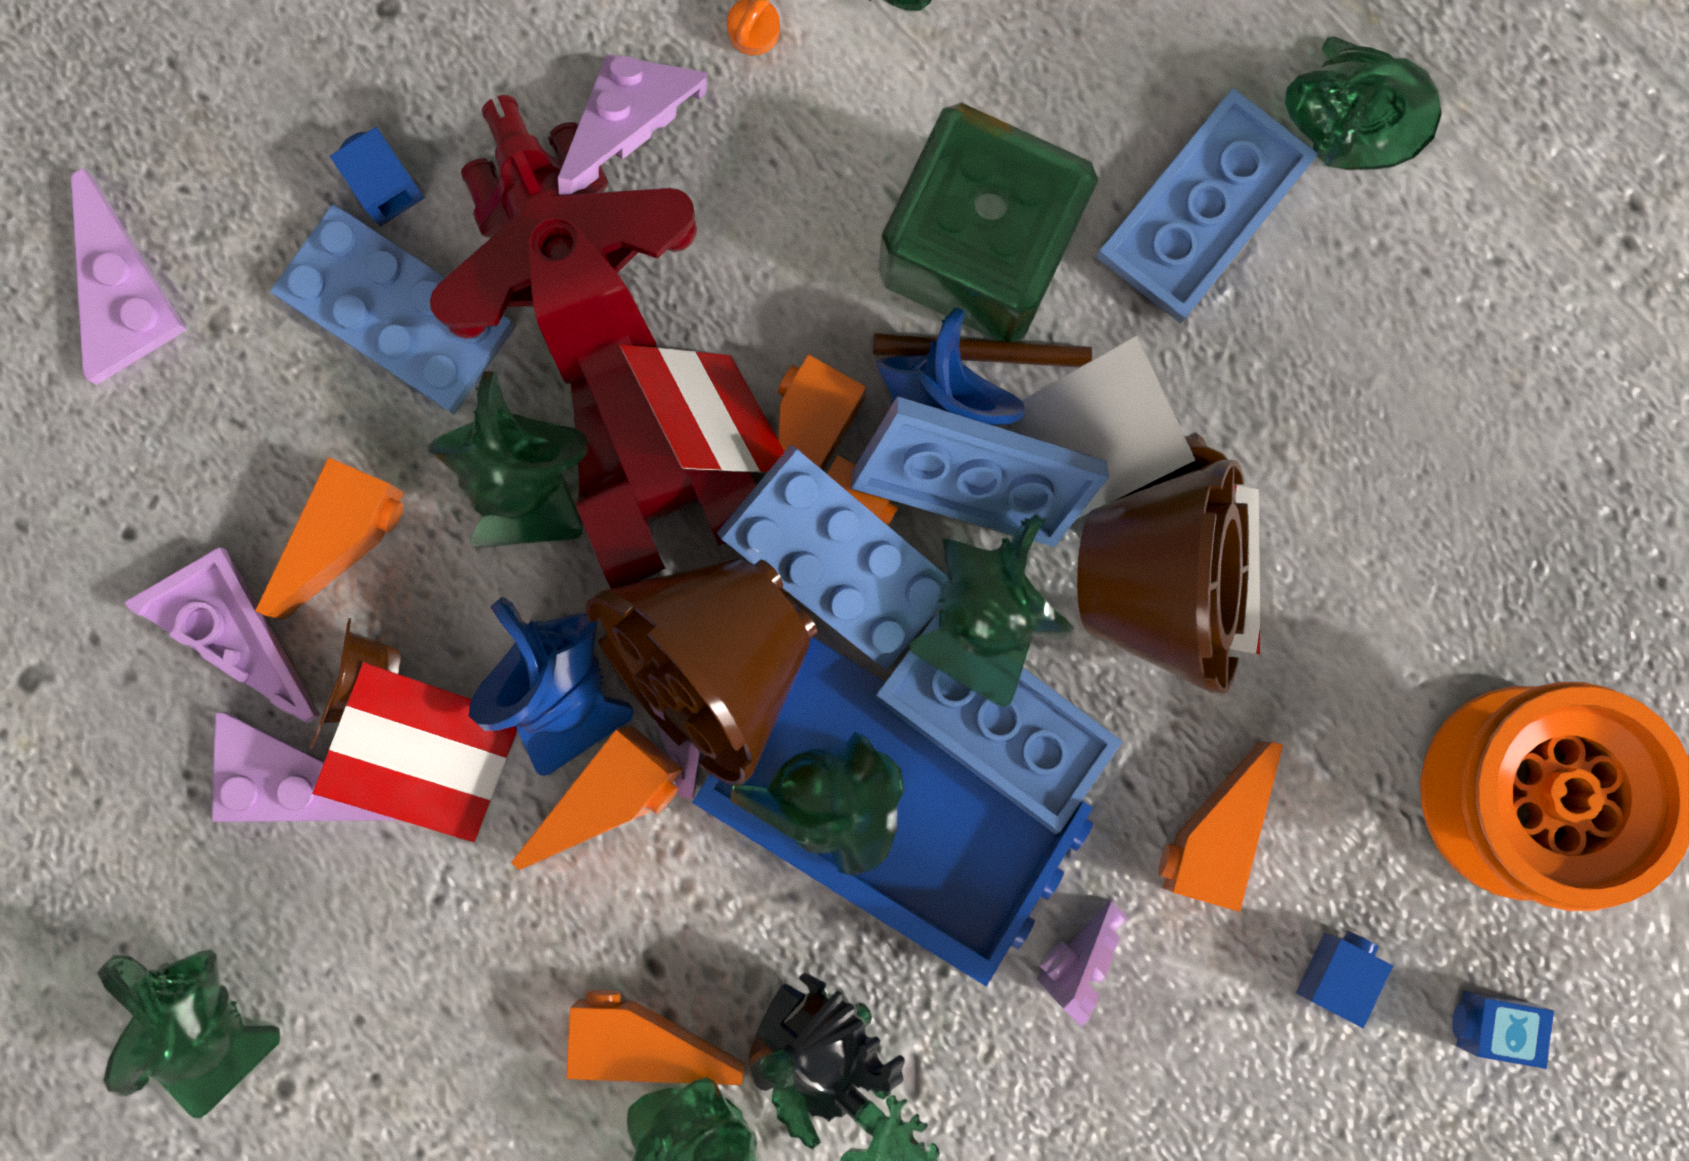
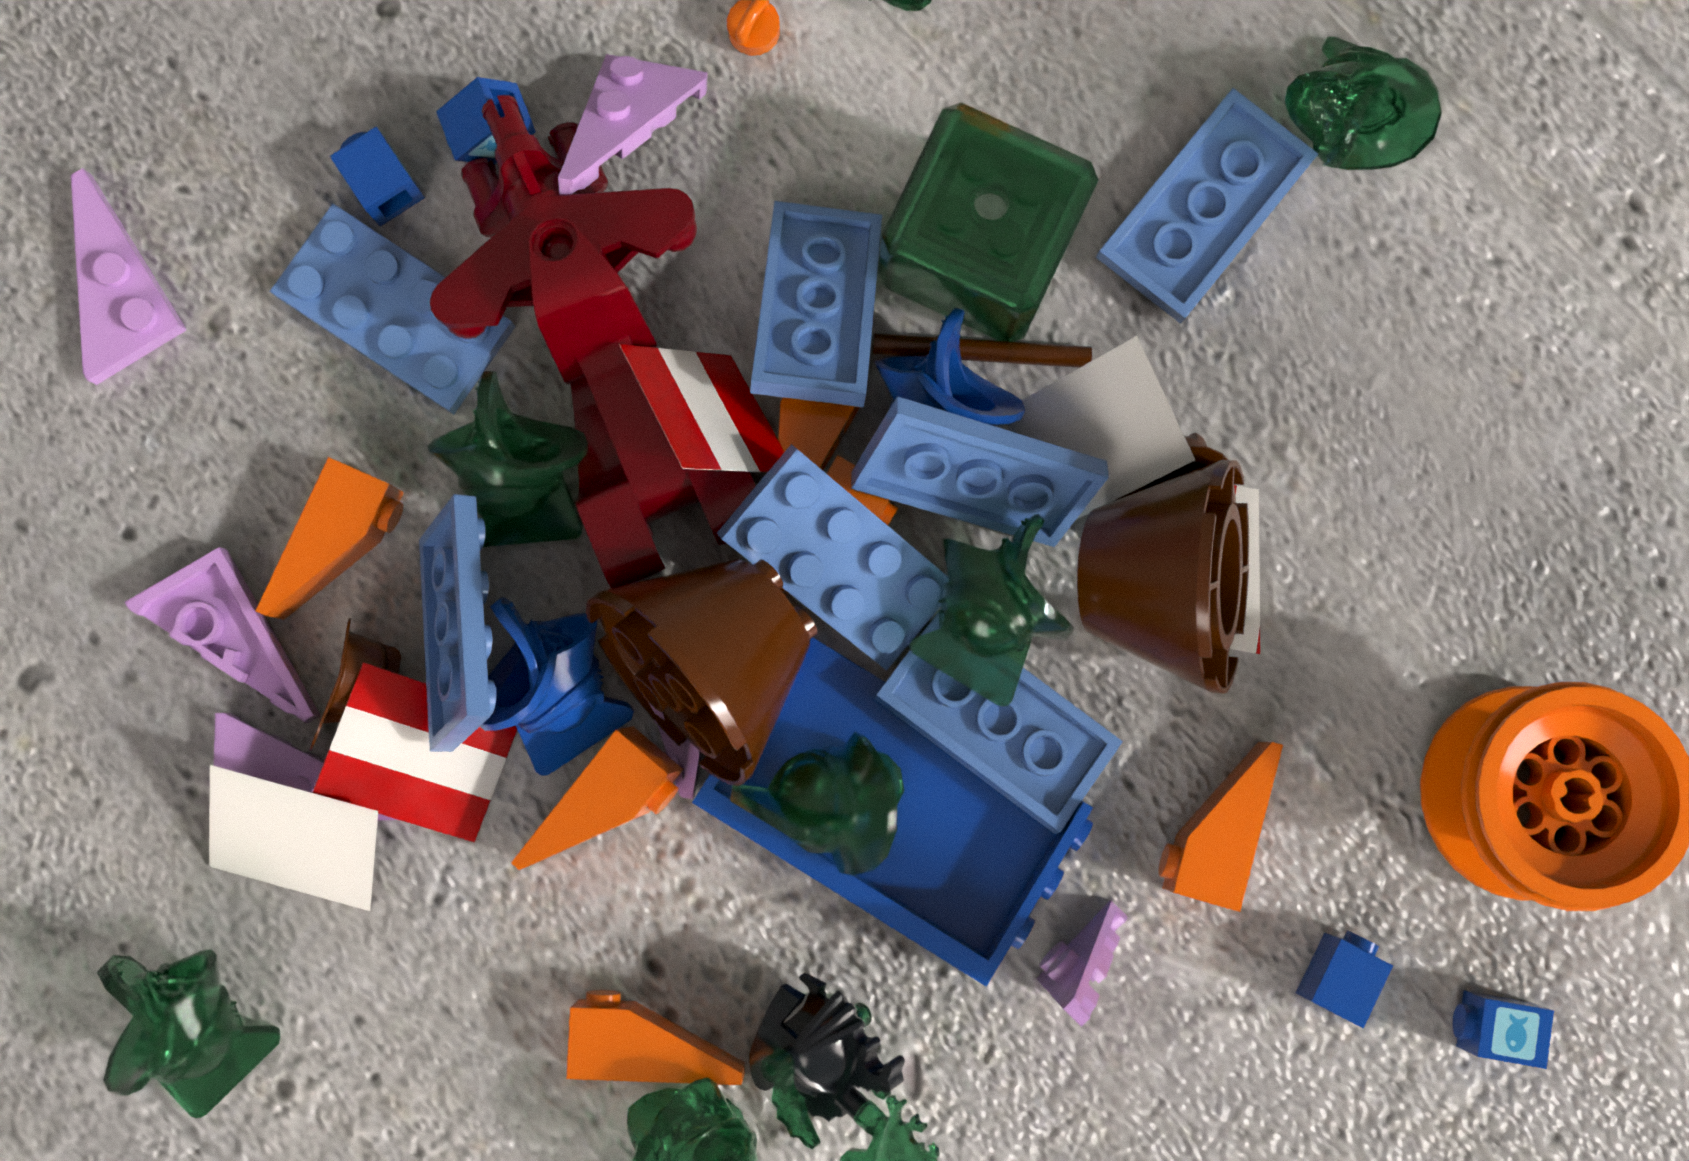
none -> white sticker [209,765,378,911]
none -> medium blue plate [419,494,496,752]
none -> blue brick [436,77,536,165]
none -> medium blue plate [750,201,882,407]

